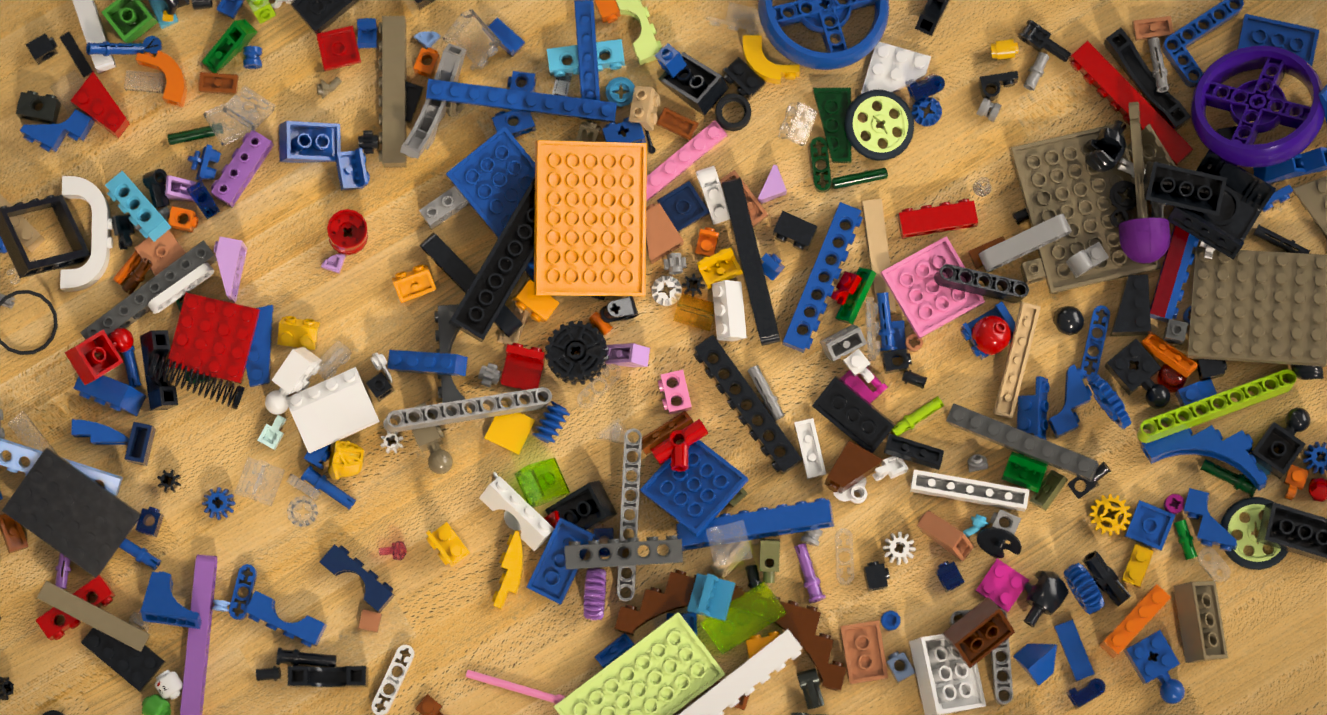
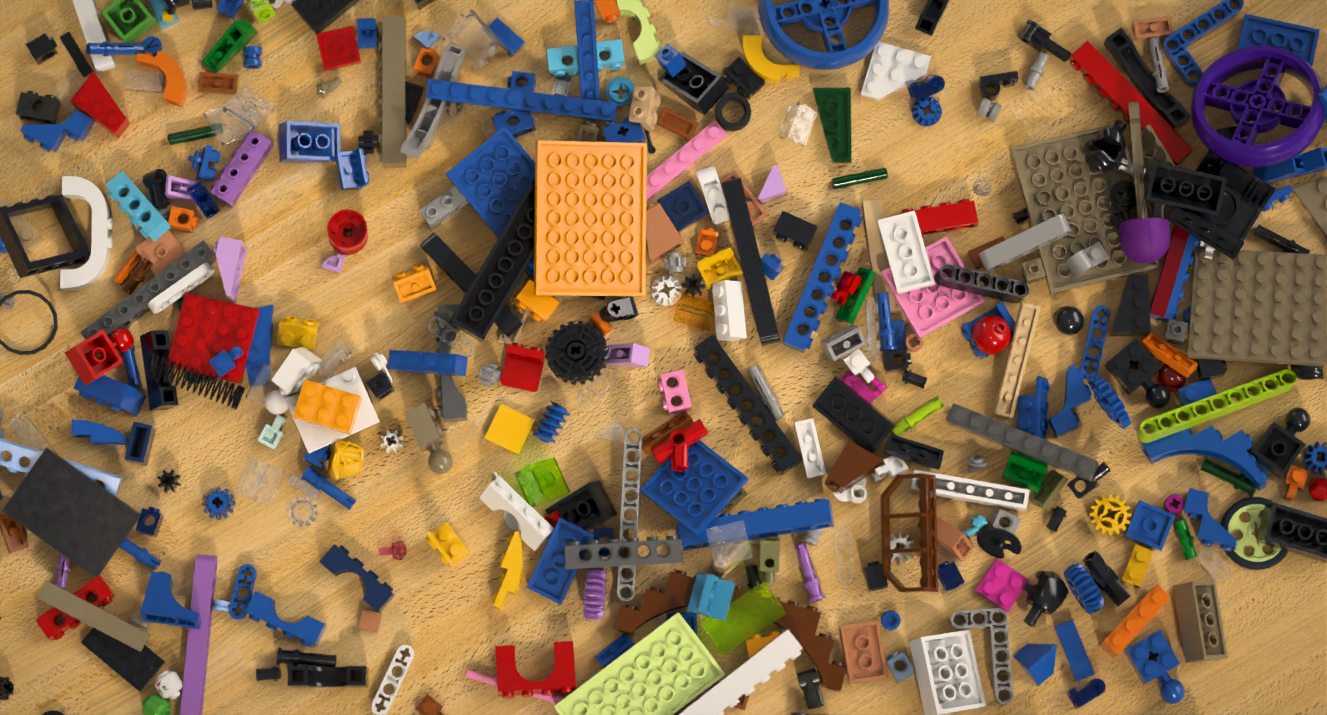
black plate [111,215,135,250] -> none
light grey beam [383,387,552,433] -> none
dark green beam [810,137,831,193] -> none
wedge [845,90,914,160] -> none
reddish brown slope [943,597,1015,668] -> none
yellow brick [990,39,1019,60] -> none
none -> blue plate [209,346,244,377]
none -> clear tile [245,363,278,406]
none -> light orange brick [293,379,362,435]
none -> clear beam [427,316,475,357]
none -> red arch [495,641,576,699]
none -> white plate [877,211,935,295]
none -> reddish brown plate [881,473,938,592]
none -> black pin [1046,506,1067,532]

